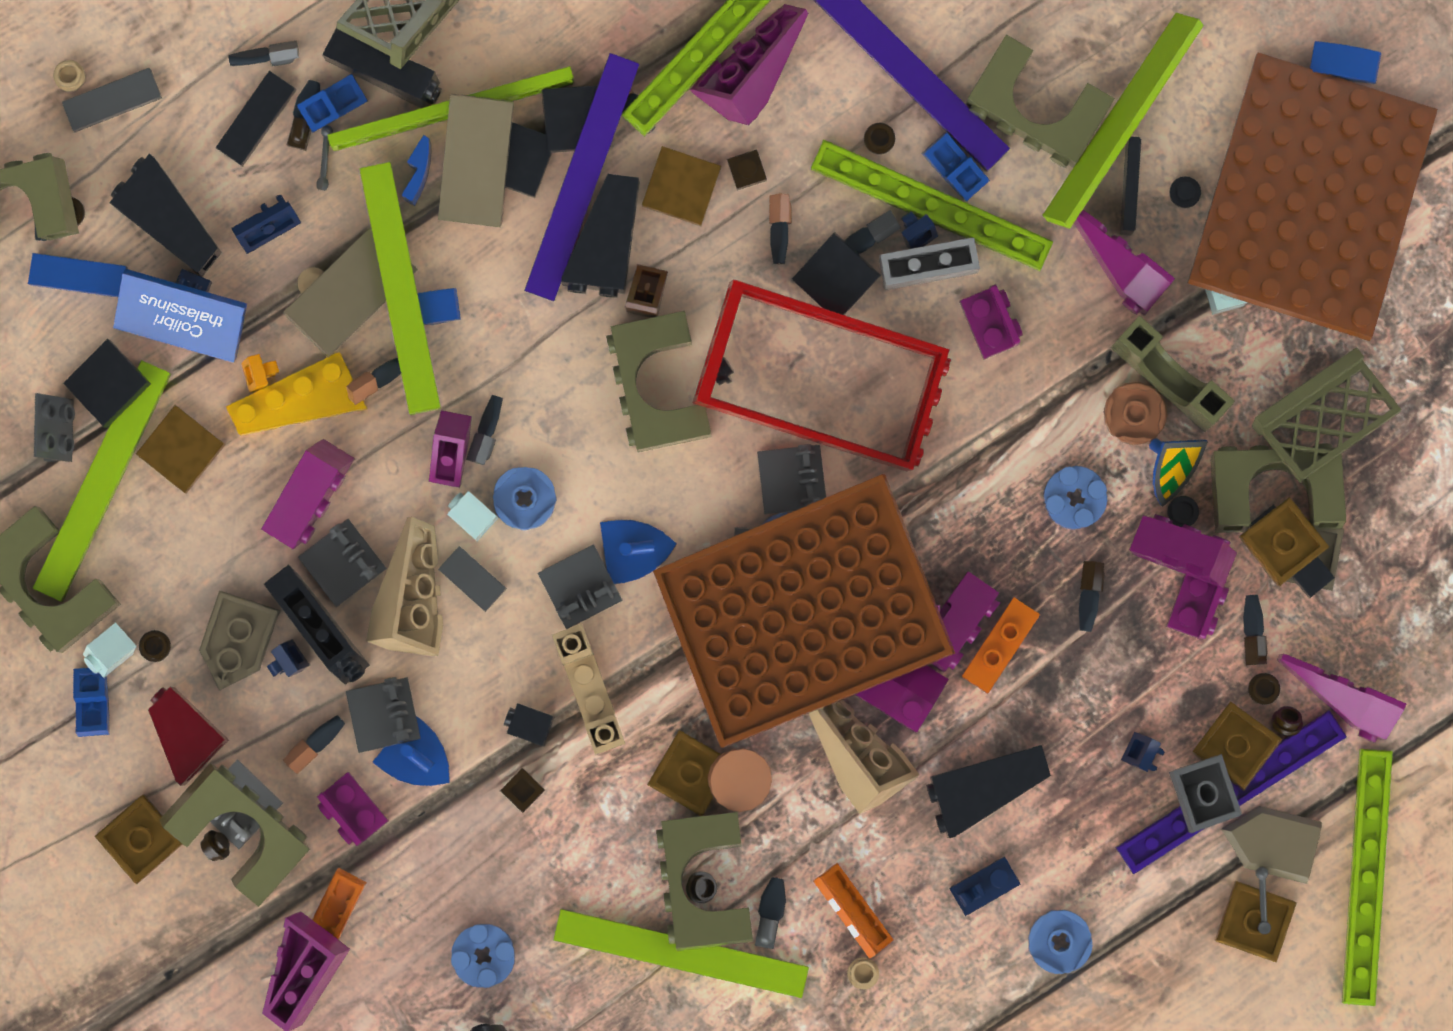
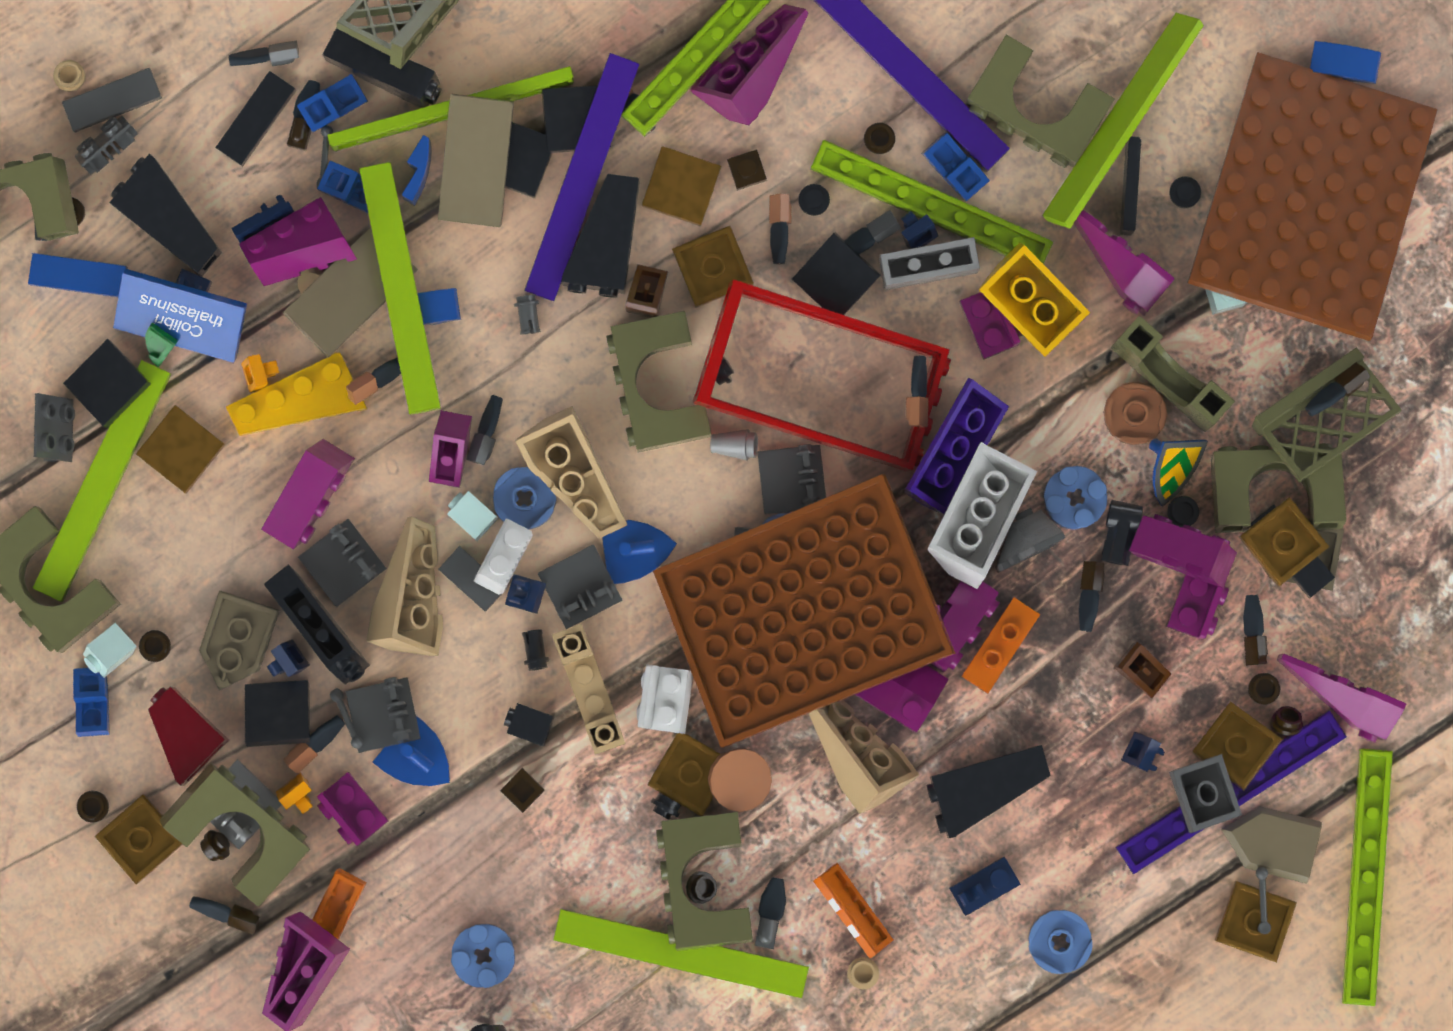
none -> dark grey hinge [75,116,138,175]
none -> dark brown plate [77,791,109,823]
none -> green tile [145,322,178,368]
none -> piece [189,896,260,935]
none -> magenta wedge [239,197,357,286]
none -> black tile [245,680,310,747]
none -> light orange tile [276,772,313,814]
none -> blue slope [317,161,368,213]
none -> dark grey hinge [330,688,363,749]
none -> white brick [474,519,533,595]
none -> dark blue tile [505,574,546,614]
none -> dark grey pin [514,295,541,335]
none -> tan wedge [515,406,627,539]
none -> black pin [522,630,549,671]
none -> white bracket [636,664,693,734]
none -> black plate [650,792,681,820]
none -> pearl gold tile [672,226,754,308]
none -> light grey cone [710,429,758,461]
none -> black plate [798,184,830,216]
none -> dark purple slope [904,378,1009,515]
none -> piece [906,356,928,427]
none -> white slope [927,442,1037,589]
none -> yellow slope [978,243,1090,357]
none -> dark grey wedge [995,508,1066,573]
none -> black piece [1101,500,1143,566]
none -> reddish brown slope [1113,642,1171,698]
none -> piece [1305,362,1370,417]

